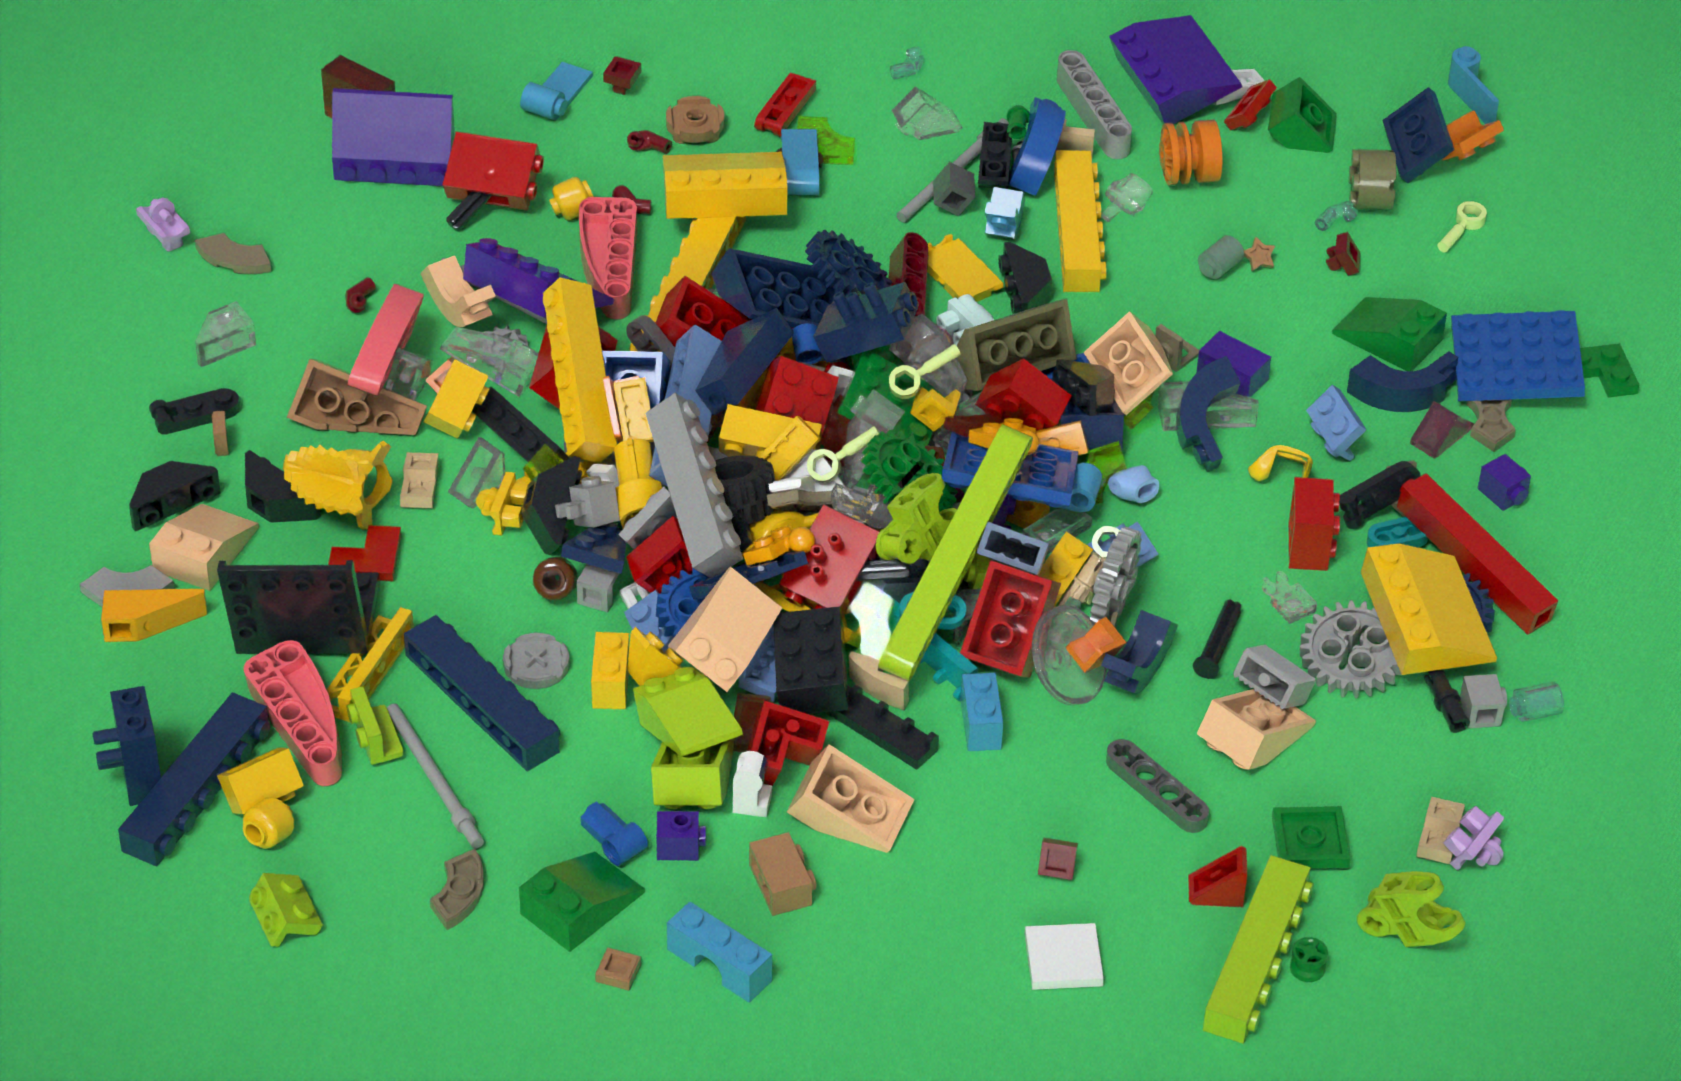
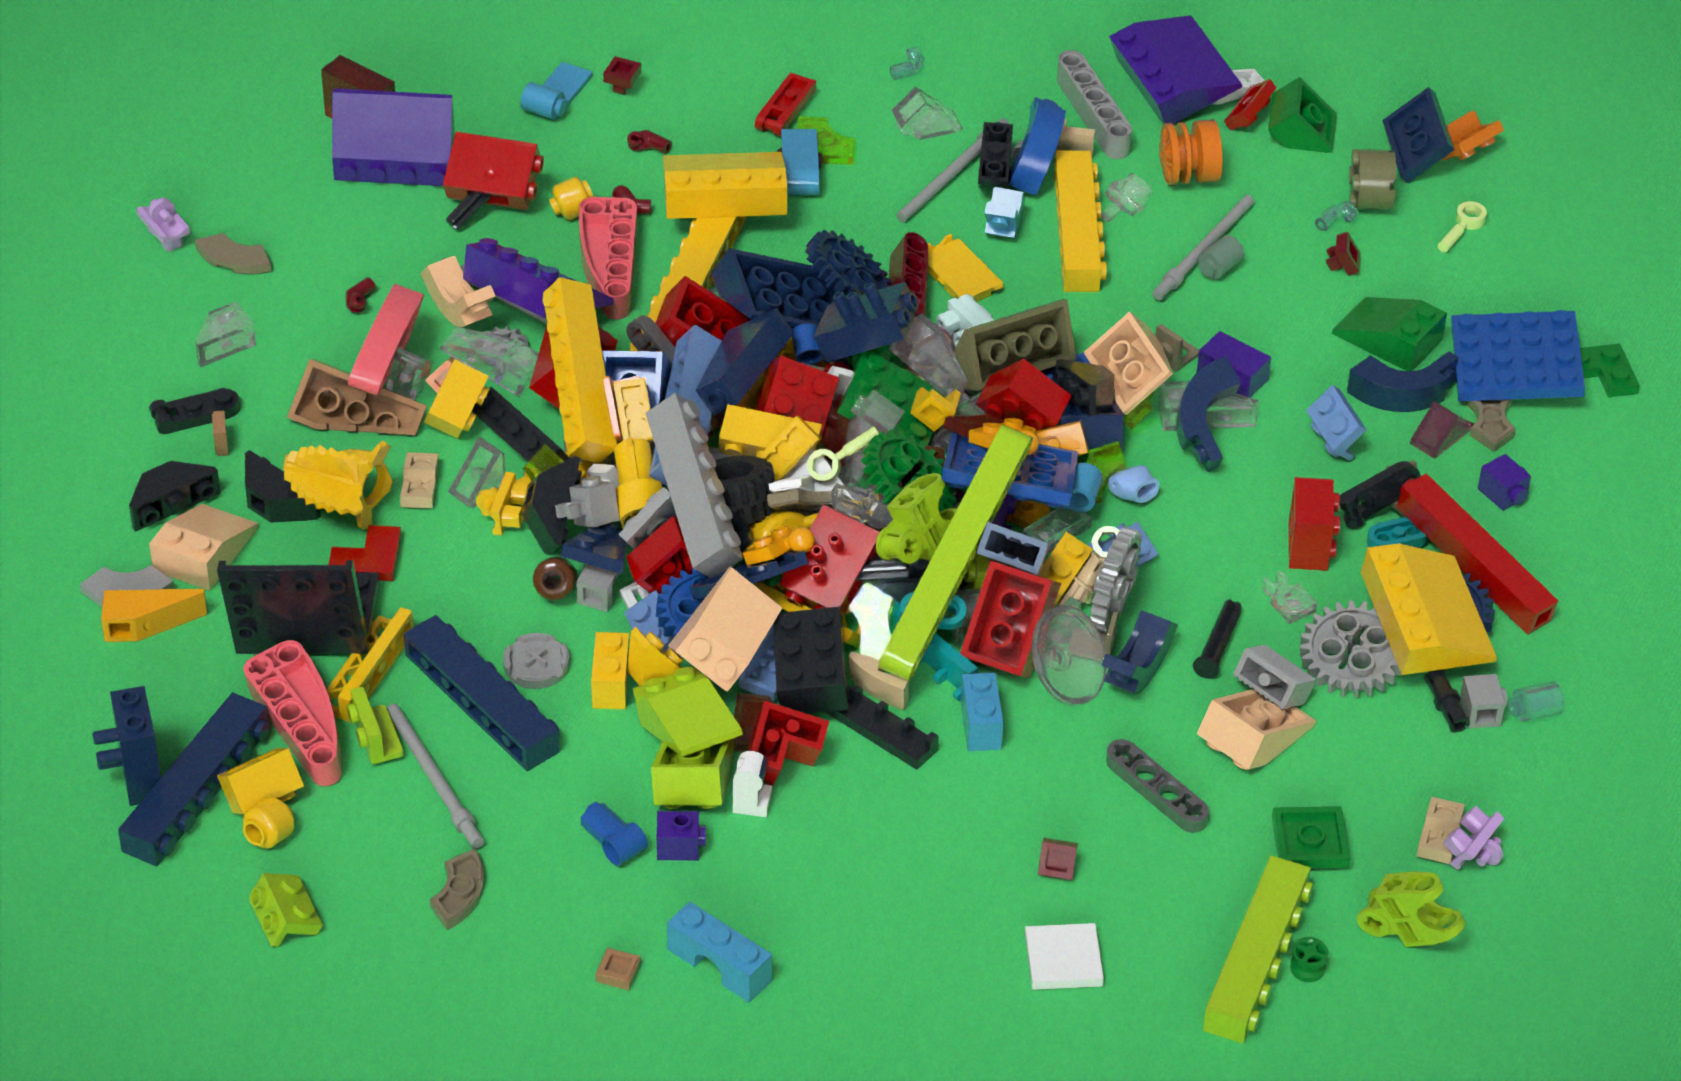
green slope [519,852,645,952] -> none
medium nougat plate [666,96,724,144] -> none
medium nougat brick [749,832,816,916] -> none
light nougat slope [787,744,915,853] -> none
yellowish green piece [889,344,961,399] -> none
dark grey brick [933,162,975,216] -> none
black slope [998,242,1052,314] -> none
green pin [1006,105,1030,139] -> none
orange panel [1066,617,1127,673] -> none
red slope [1188,845,1247,907] -> none
medium nougat piece [1244,237,1275,271] -> none
yellow piece [1248,445,1313,482] -> none
dark azure door [1448,46,1499,124] -> none
none -> light grey bar [1152,195,1254,300]

